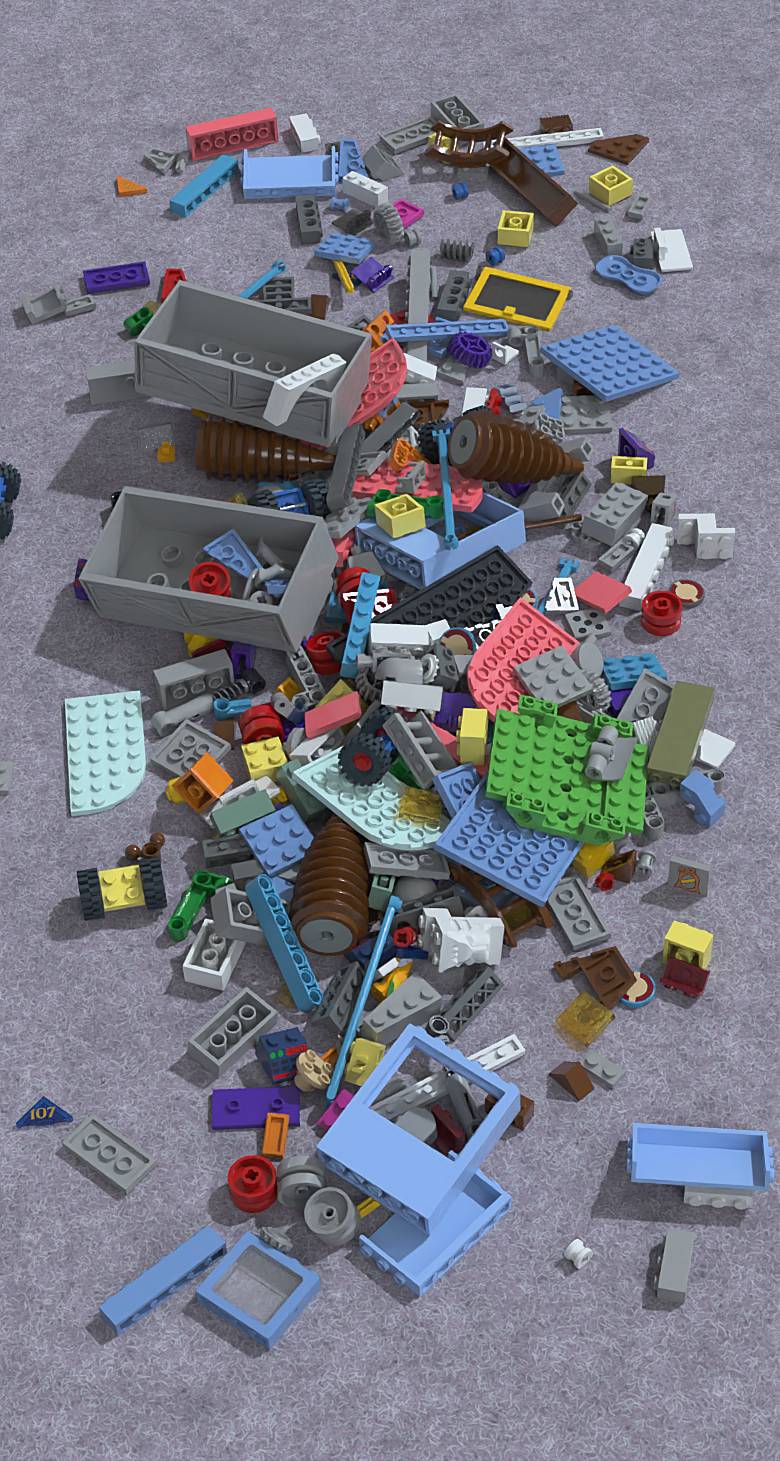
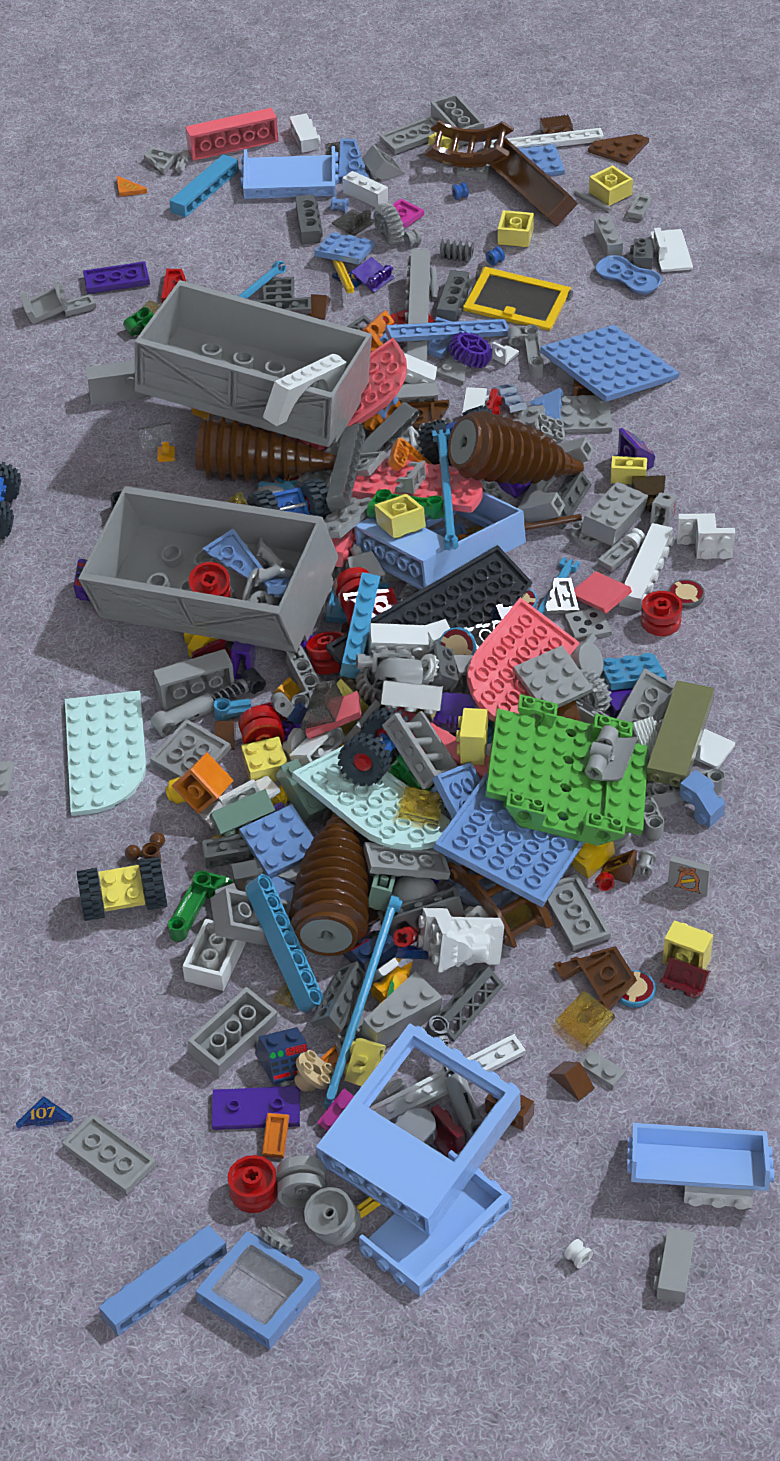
none -> clear smoke slope [300,680,344,730]

